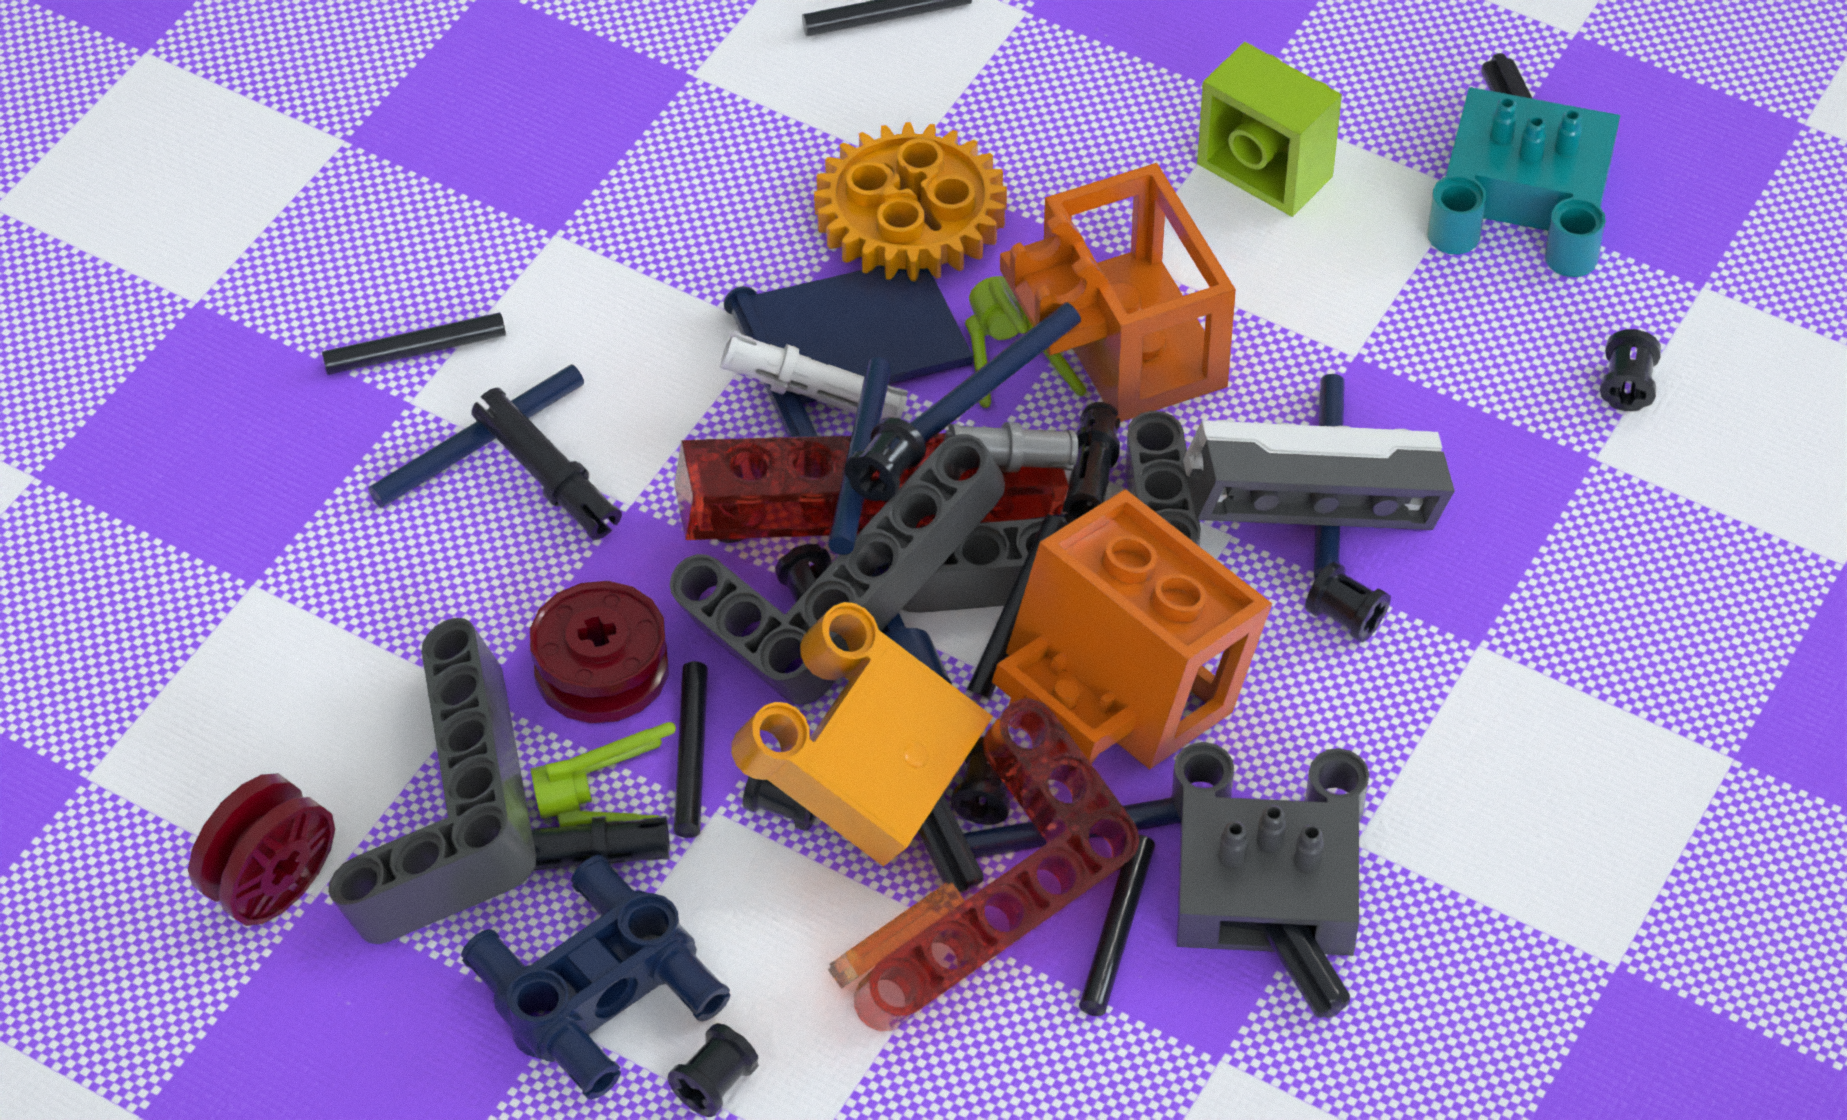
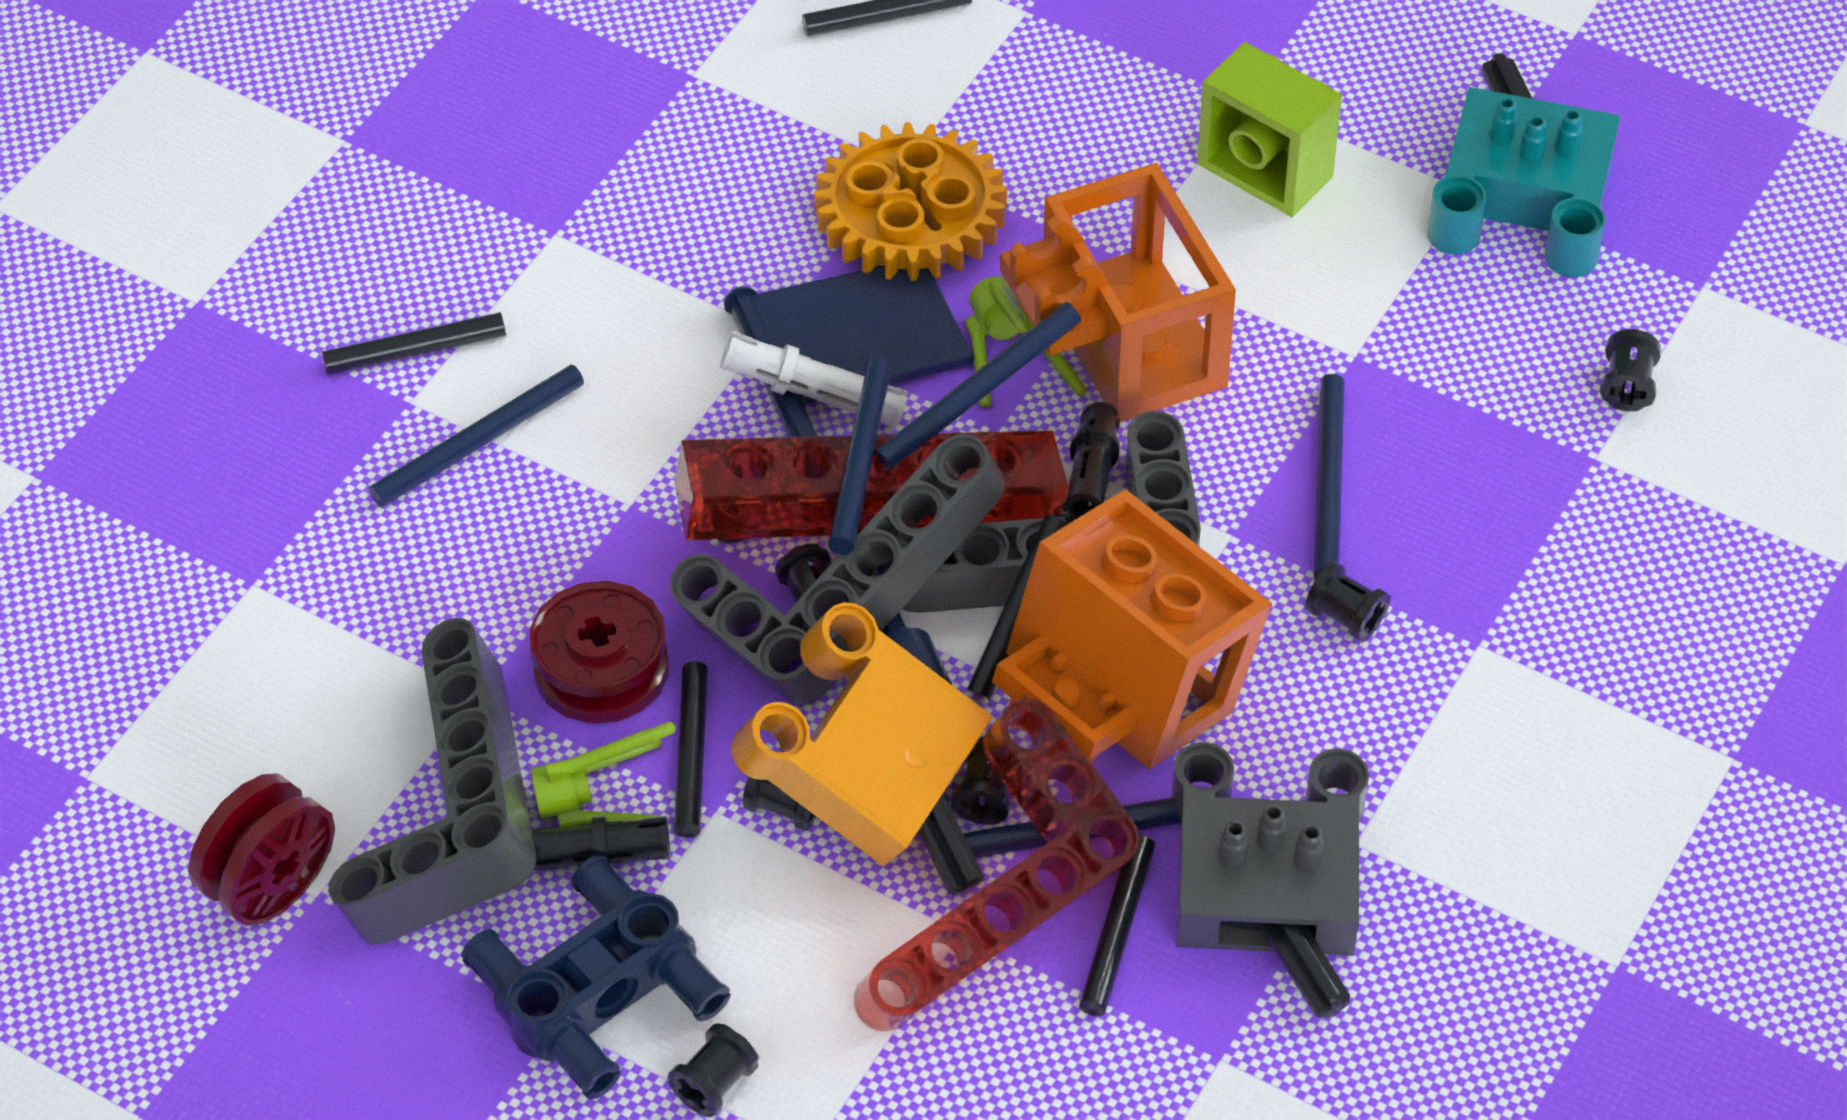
black pin [471,387,622,540] -> none
clear orange tile [828,882,966,989] -> none
black bush [844,417,926,502] -> none
light grey pin [944,422,1078,473] -> none
dark grey piece [1183,420,1455,530] -> none

